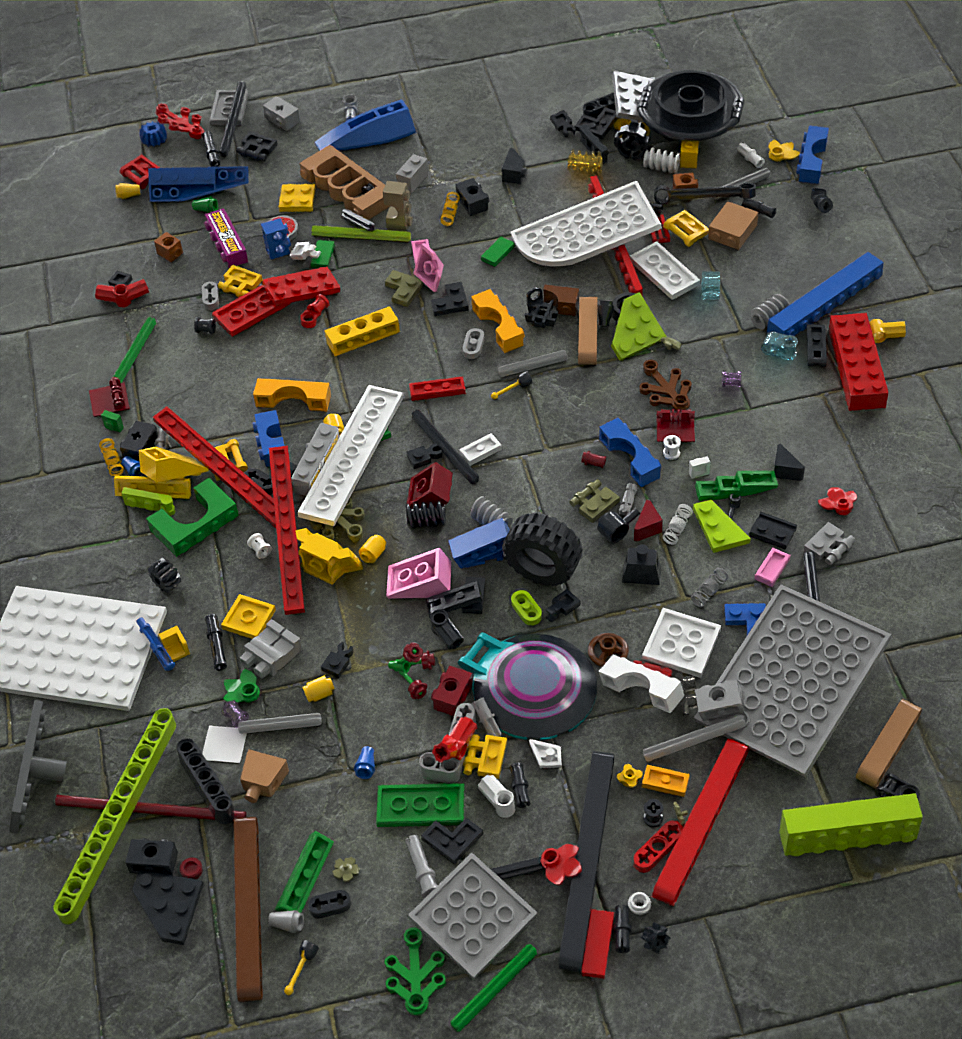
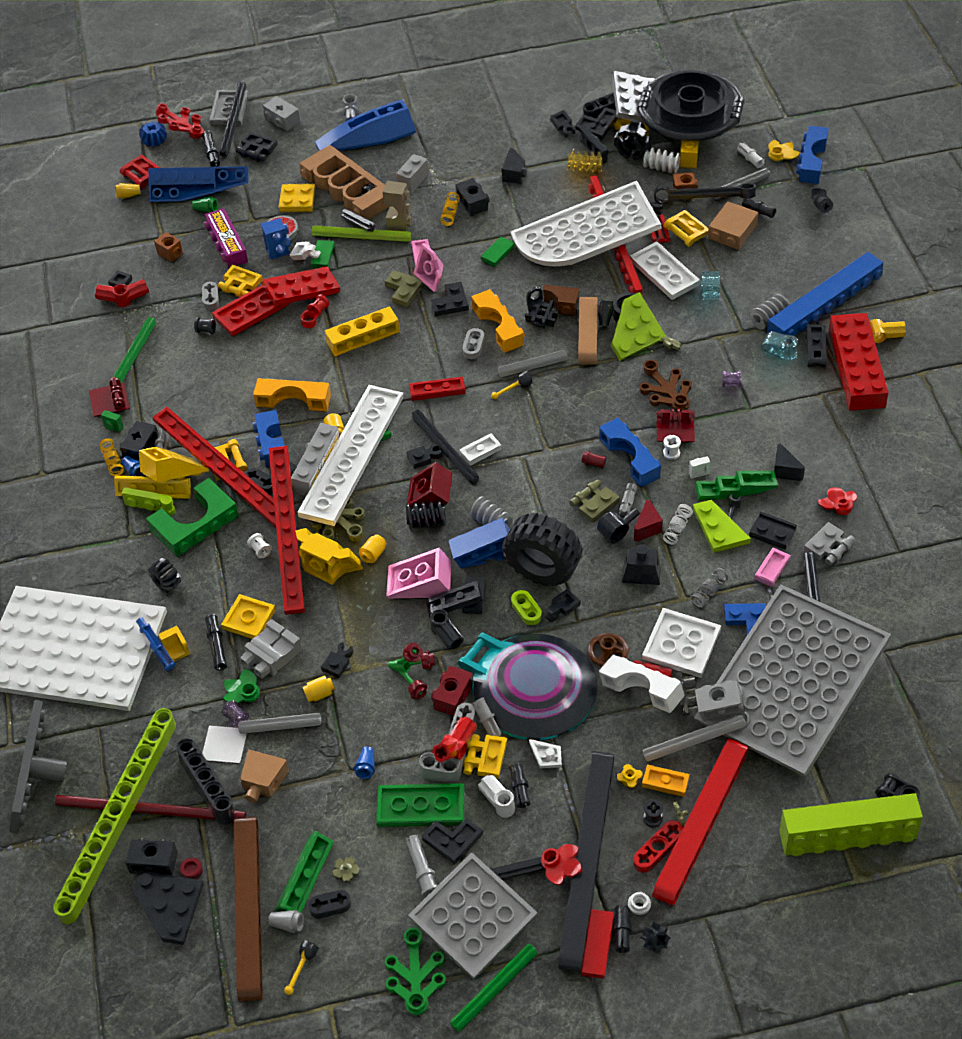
medium nougat beam [856,699,922,788] -> none

